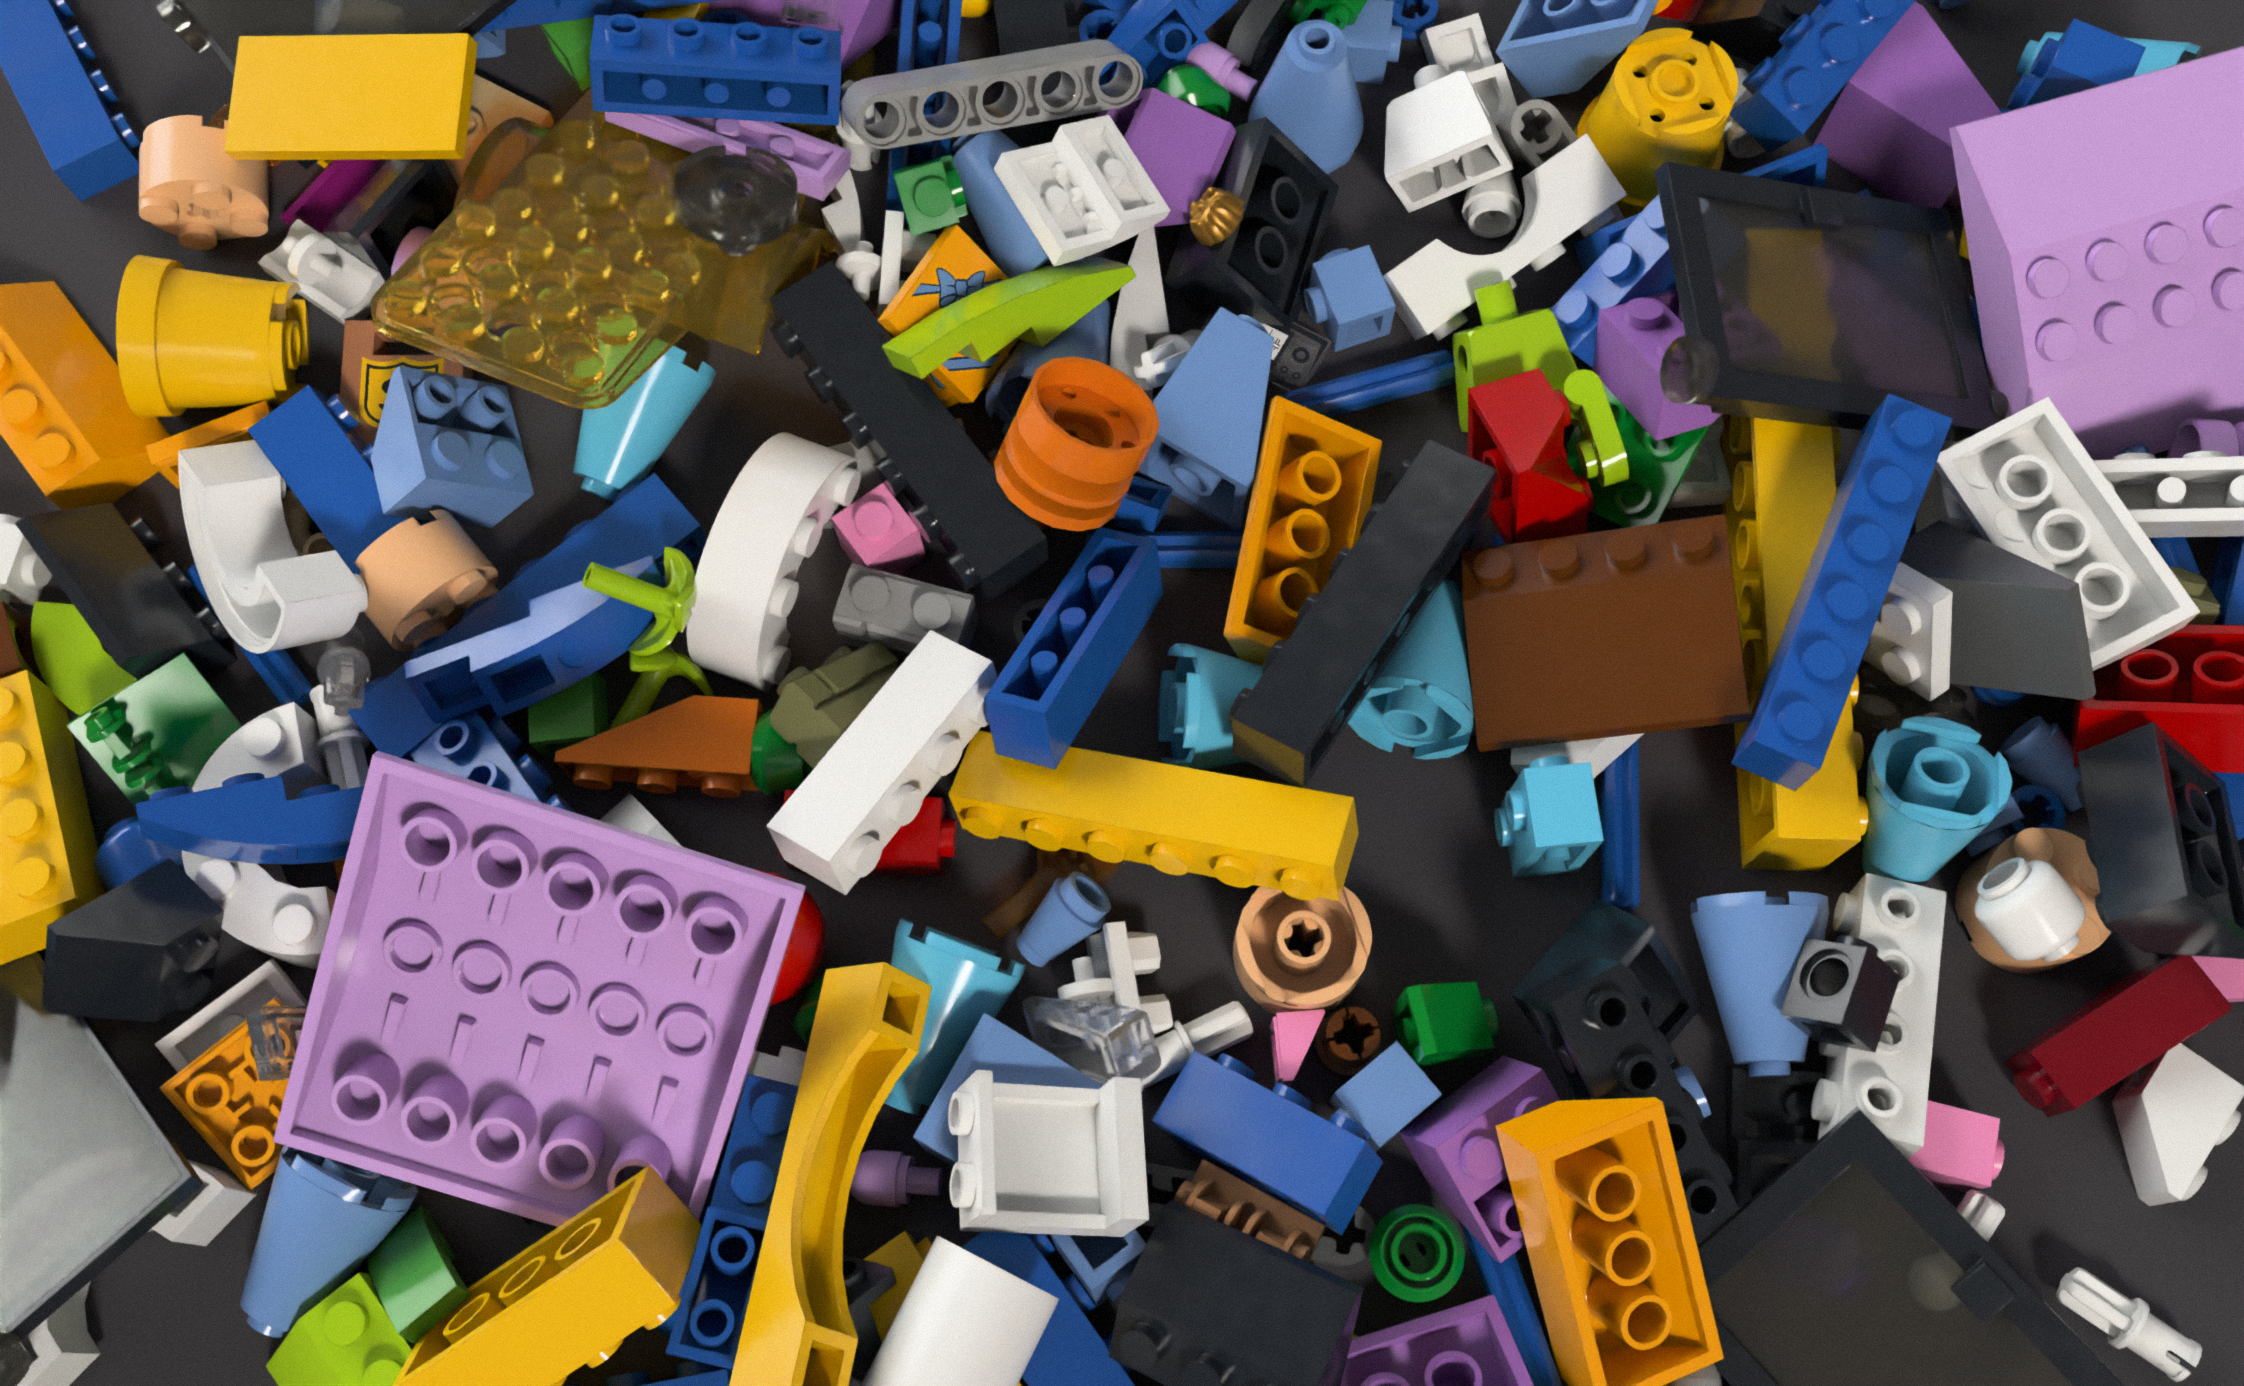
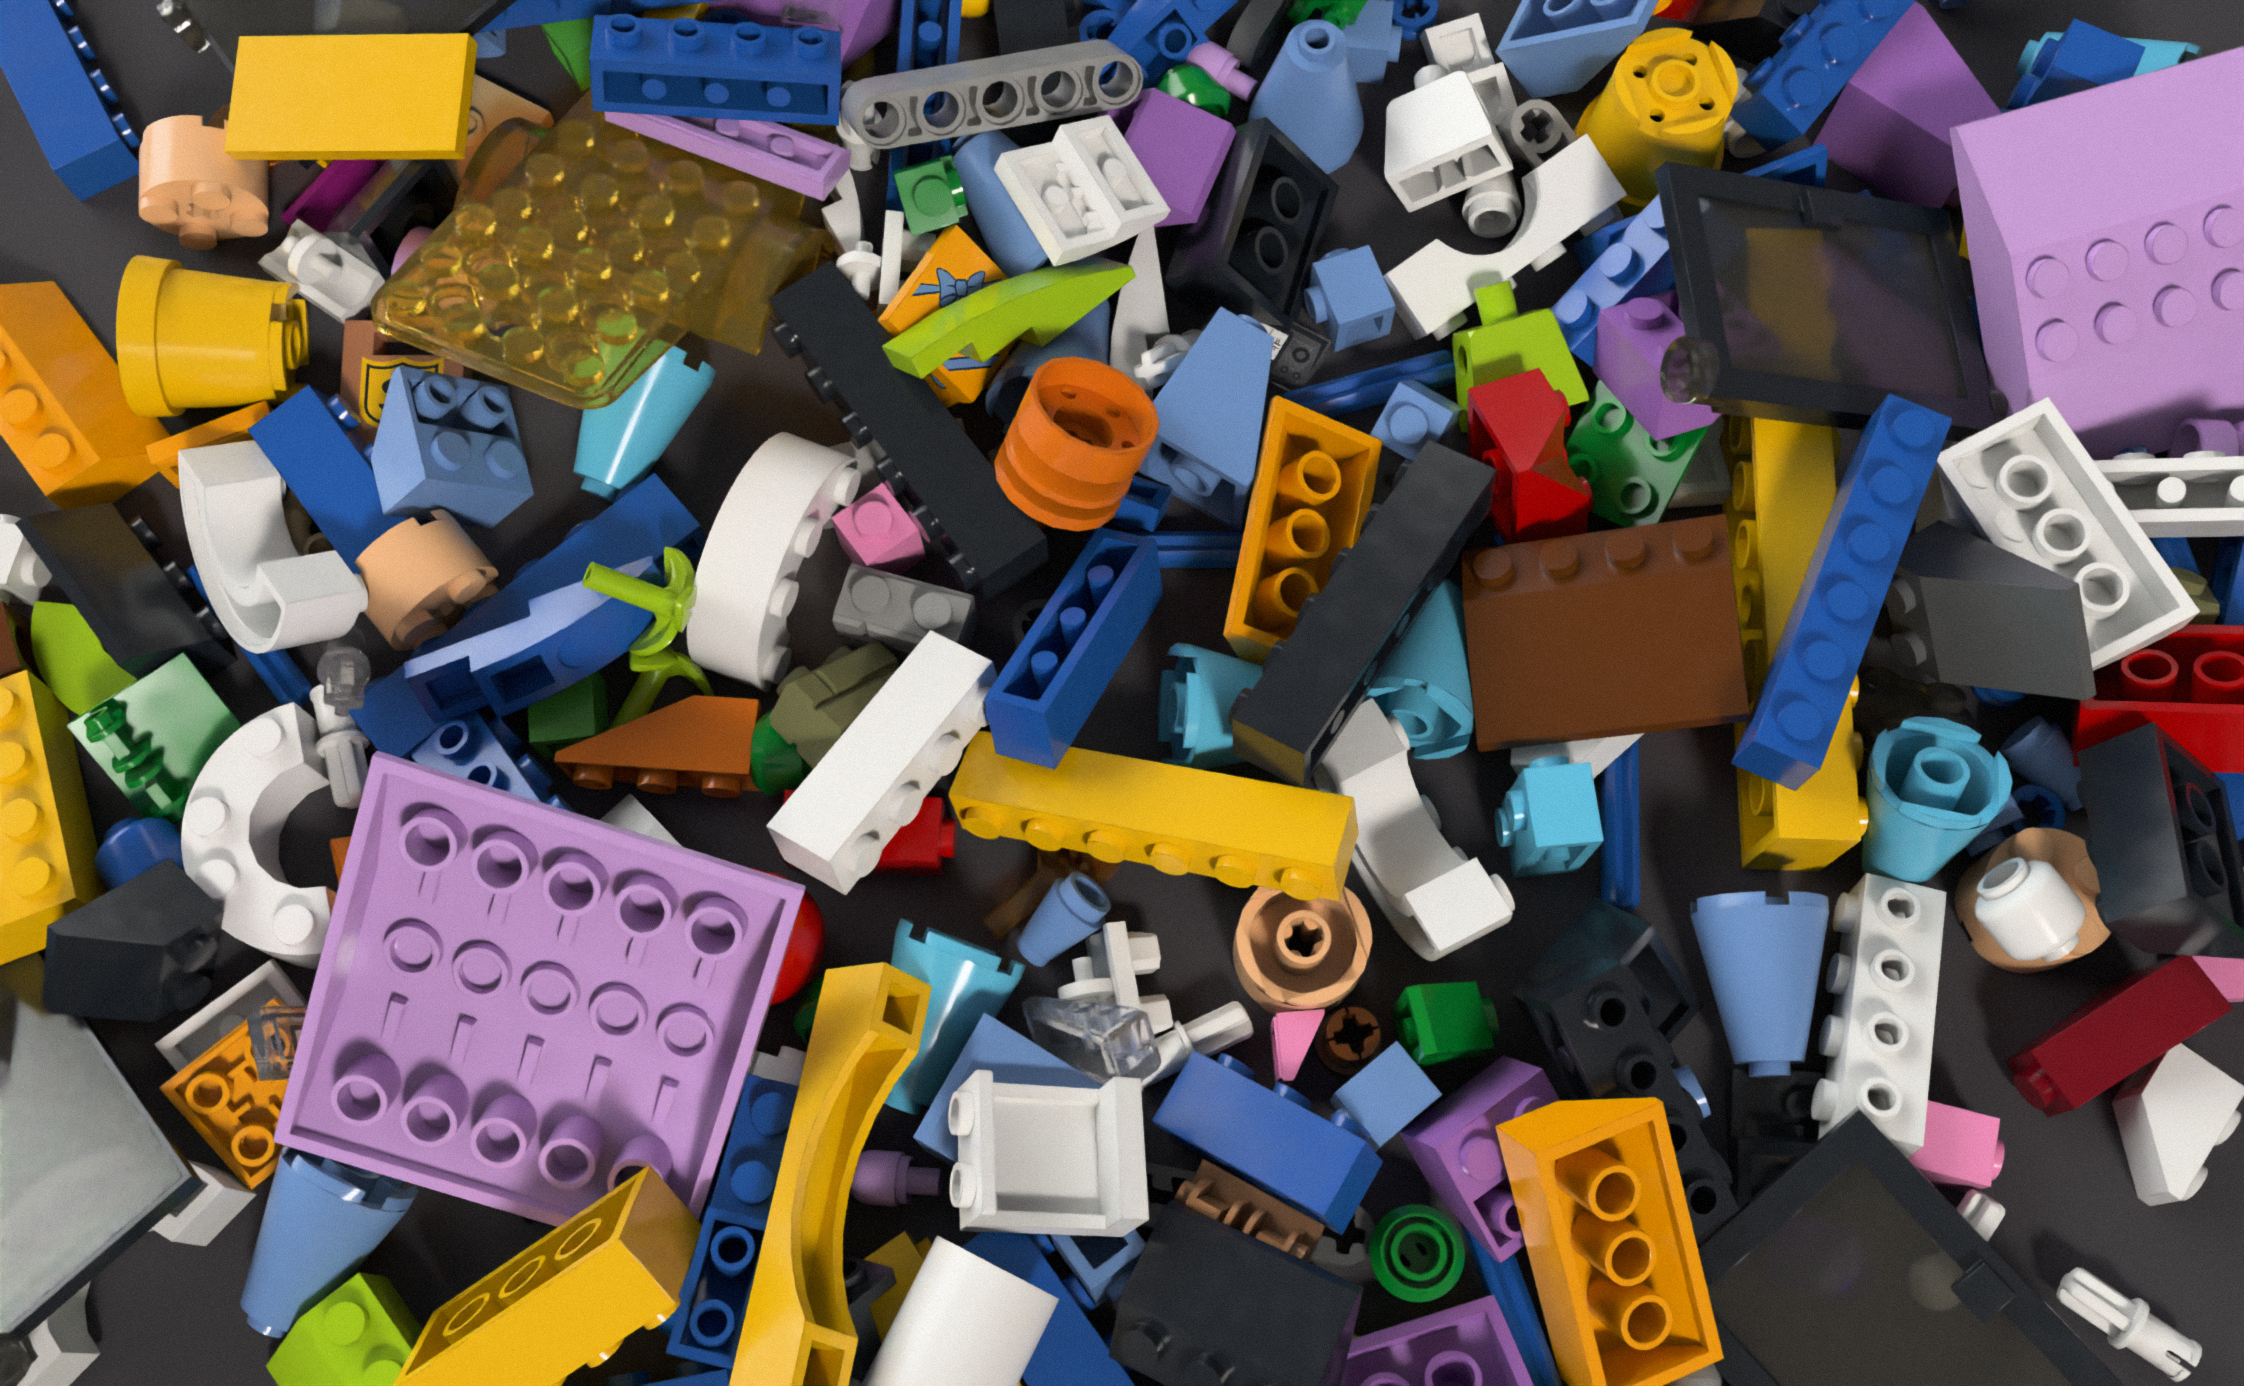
blue slope [135,773,364,865] -> none
bright green slope [366,1205,471,1343] -> none
clear smoke plate [673,145,800,256] -> none
pearl gold piece [1189,187,1244,246] -> none
lime plate [1563,369,1629,487] -> none
black brick [1780,935,1901,1052] -> none
white plate [1862,562,1953,702] -> none
none -> white brick [1313,698,1515,961]
none -> medium blue brick [1370,379,1465,461]

